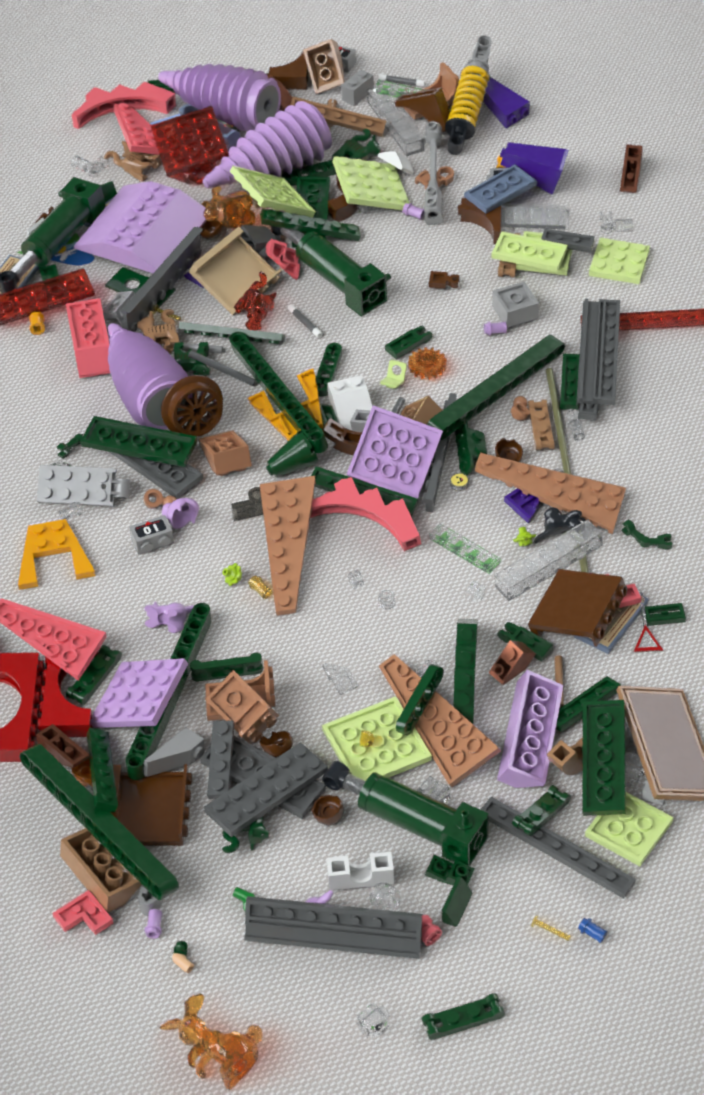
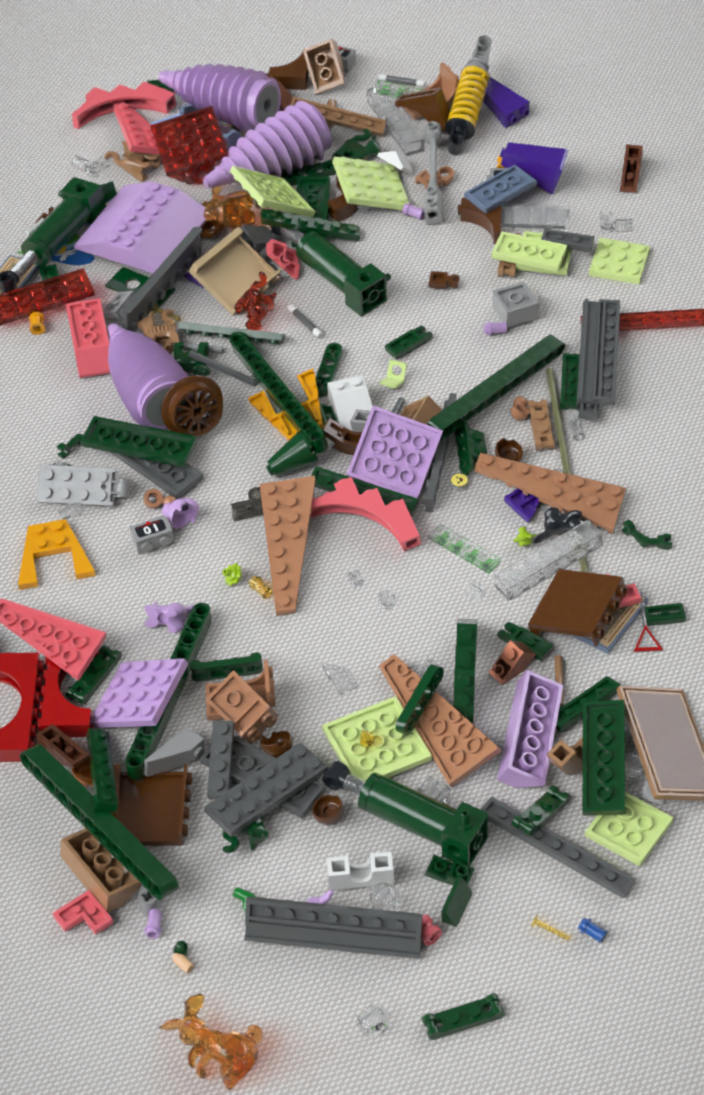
nougat slope [198,430,252,476] -> none
light grey brick [341,69,374,106] -> none
clear orange gear [408,347,447,380] -> none

